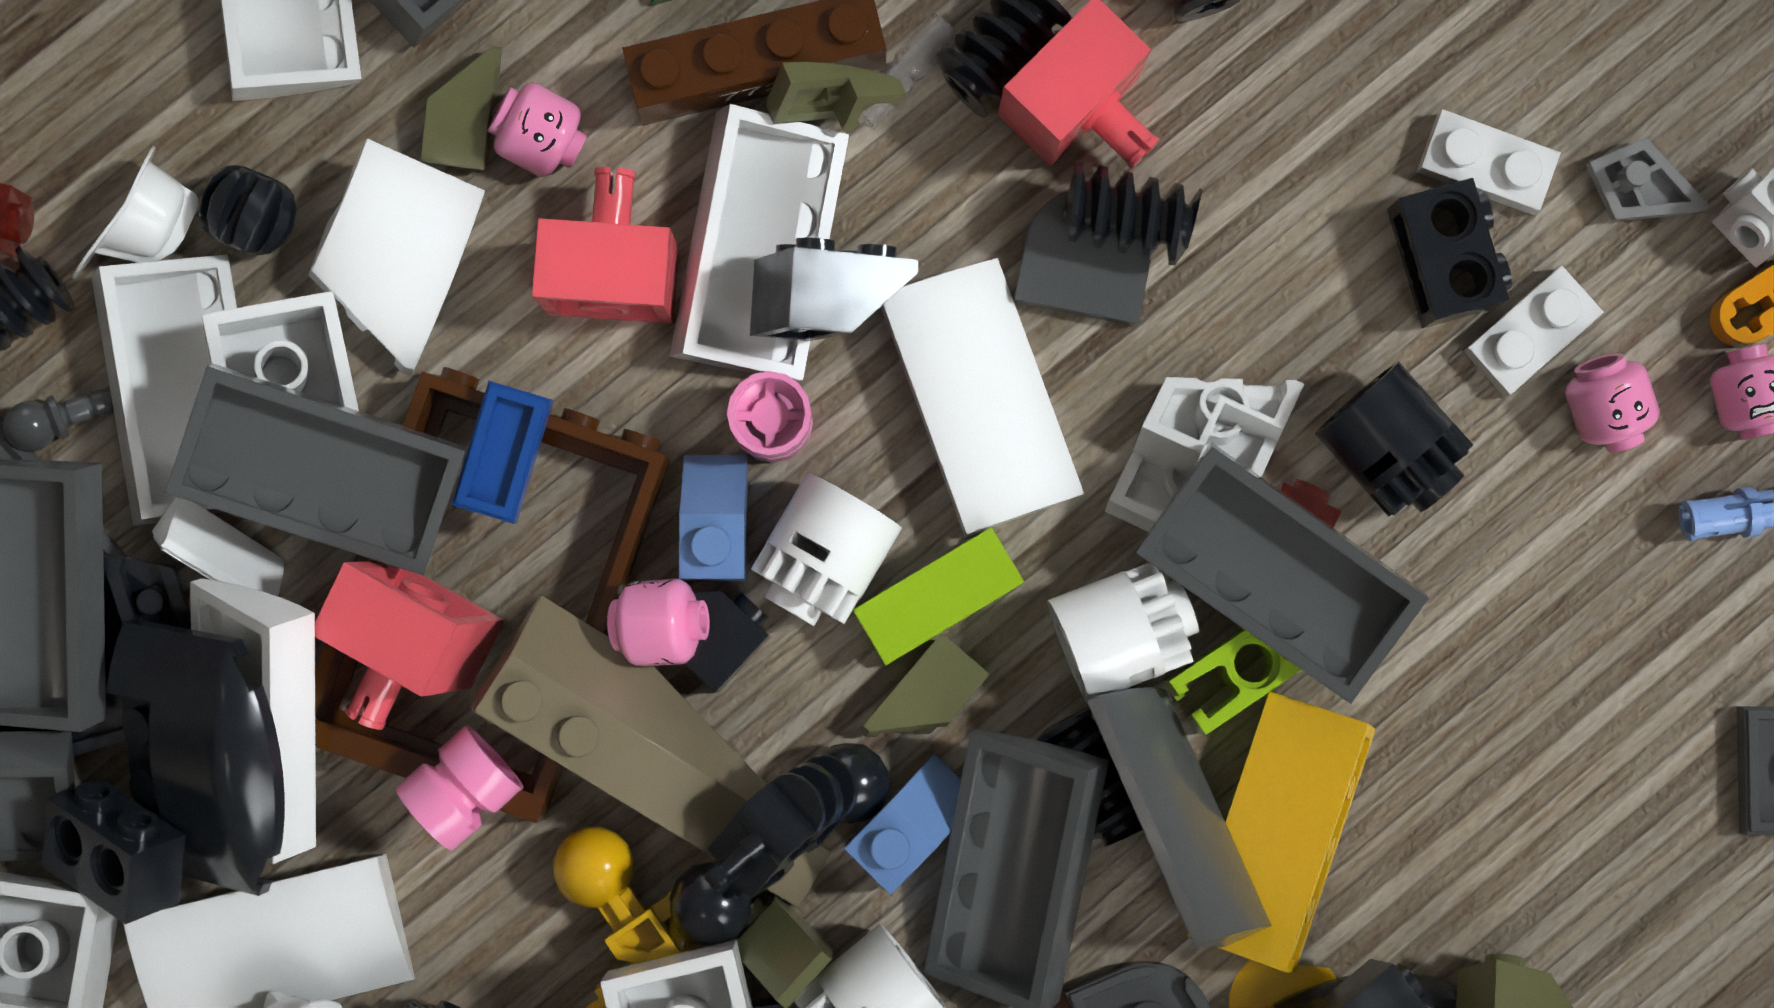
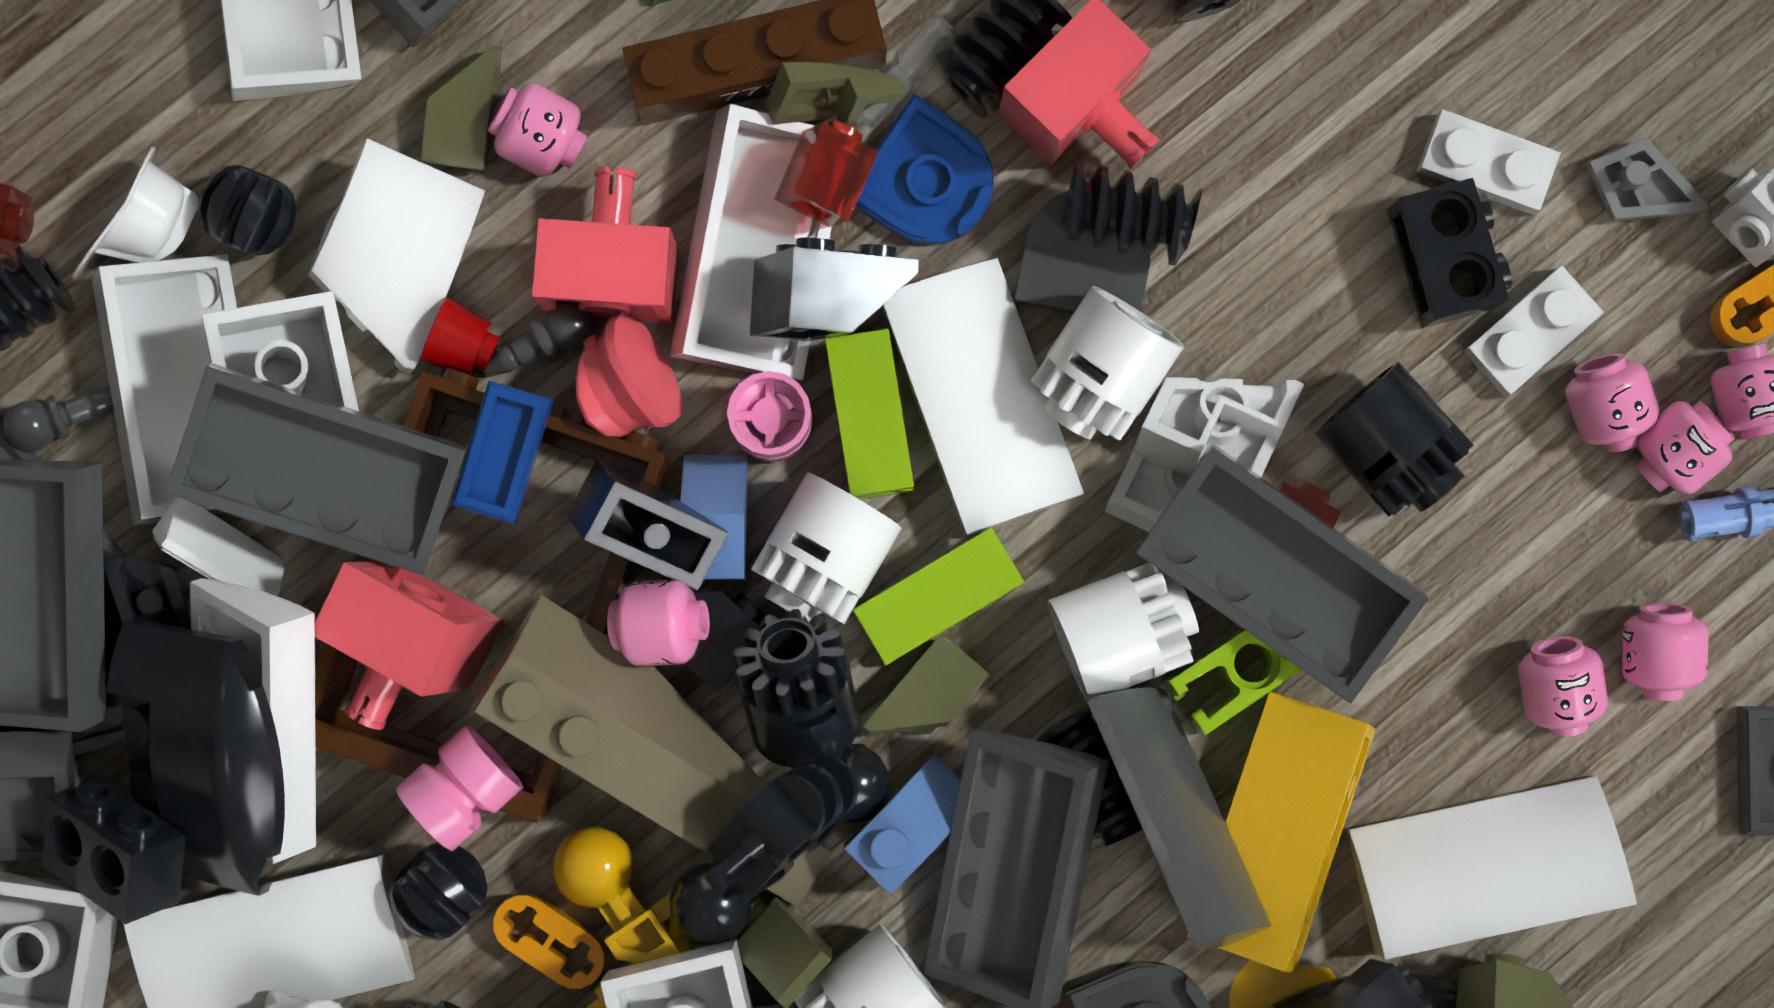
none -> black piece [389,842,488,941]
none -> red hat [420,297,500,375]
none -> dark grey bar [482,301,595,376]
none -> light orange beam [493,893,607,989]
none -> black slope [567,459,729,590]
none -> coral hat [575,312,685,437]
none -> black gear [733,609,860,768]
none -> clear red brick [774,121,879,227]
none -> lime piece [825,329,914,500]
none -> blue tile [844,94,993,246]
none -> white gear [1031,286,1185,440]
none -> white slope [1347,775,1637,960]
none -> bright pink head [1517,636,1608,737]
none -> bright pink head [1621,603,1709,701]
none -> bright pink head [1635,401,1735,495]

